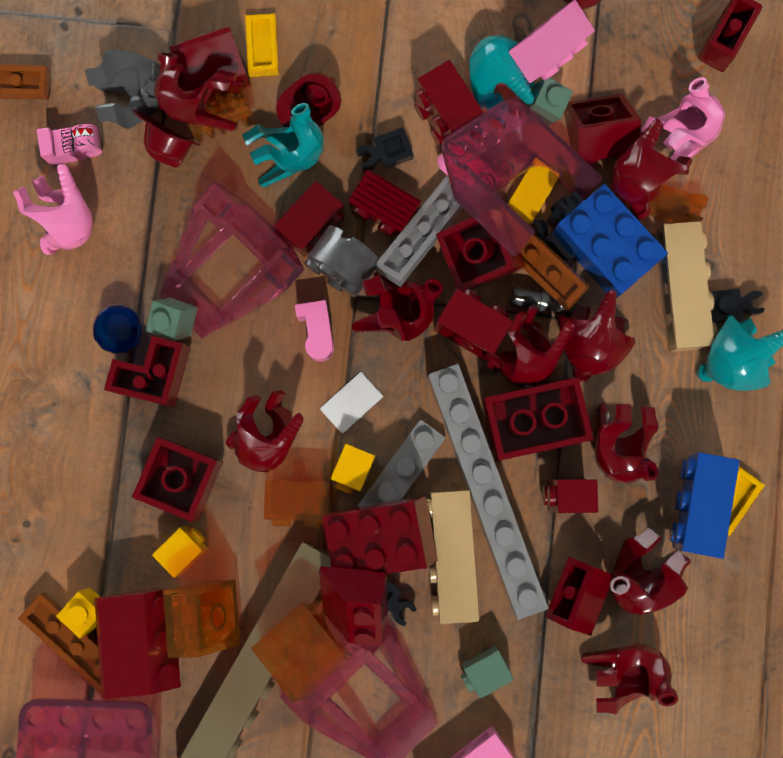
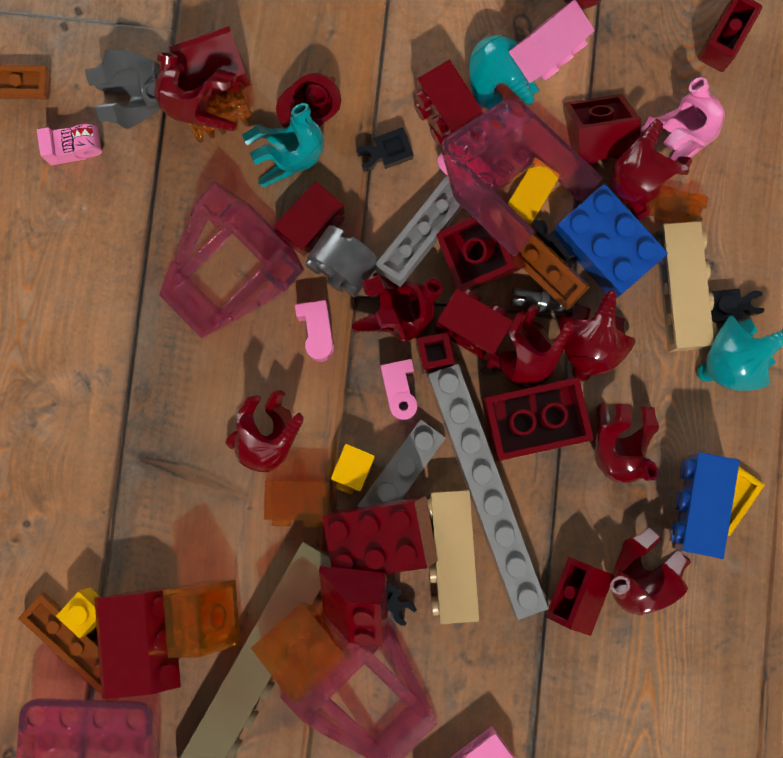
bright pink piece [13,164,93,255] -> none
clear blue hair [93,305,142,354] -> none
dark red brick [104,336,191,408] -> none
dark red piece [131,109,201,168] -> none
dark red brick [132,437,223,522] -> none
sand green brick [146,298,198,341] -> none
yellow brick [152,526,208,578] -> none
yellow tile [245,13,279,77] -> none
white sticker [320,372,384,434] -> none
dark red brick [349,169,421,238] -> none
sand green brick [460,645,514,699] -> none
sand green brick [521,78,573,127] -> none
dark red brick [542,479,598,513] -> none
black plate [547,191,584,229] -> none
dark red piece [581,643,678,715] -> none
none -> bright pink leg [380,359,417,420]
none -> dark red brick [416,332,455,374]

